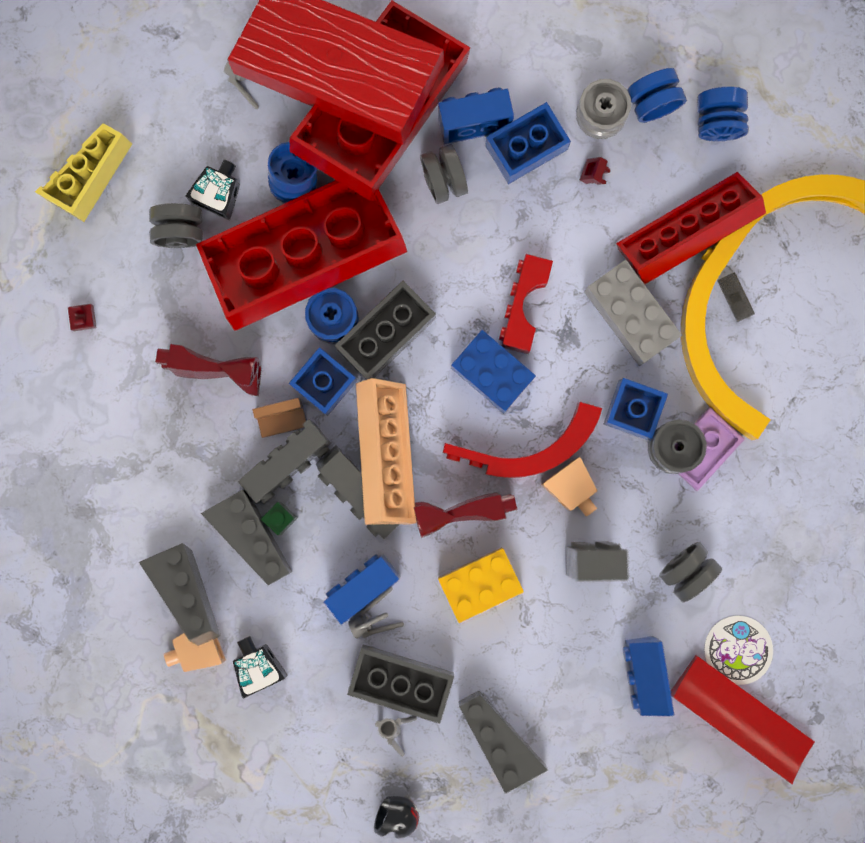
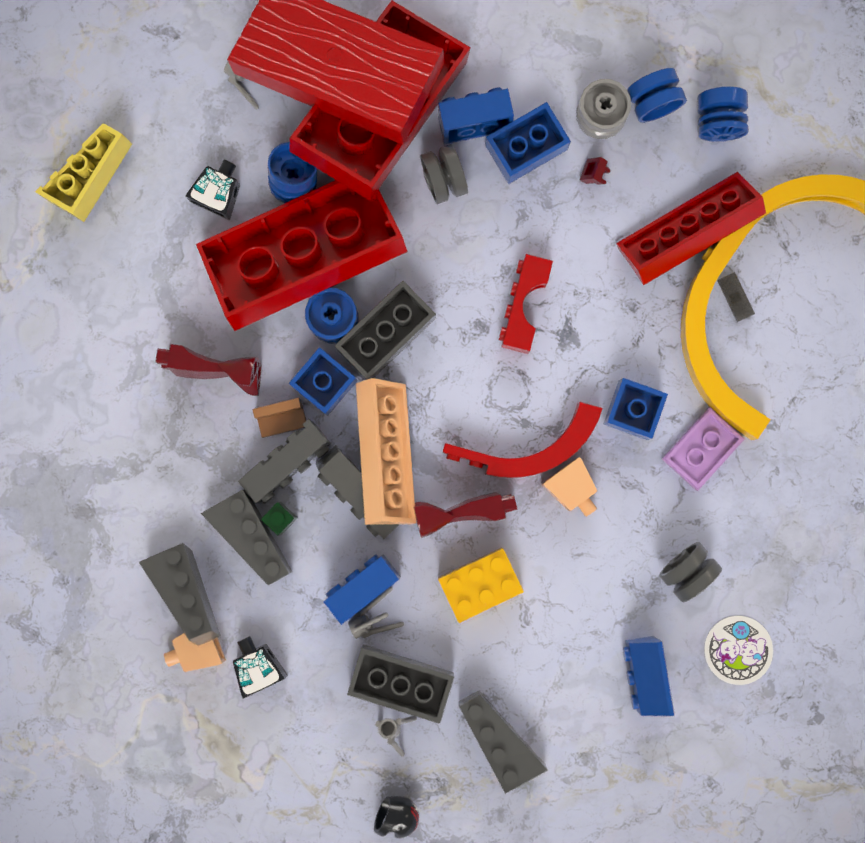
dark red tile [68,304,96,331] -> none
dark grey wheel [149,203,203,248] -> none
blue brick [451,330,536,414] -> none
dark grey brick [565,541,629,581] -> none
light grey brick [584,260,682,366] -> none
dark grey wheel [648,420,707,474] -> none
red arch [671,655,815,784] -> none

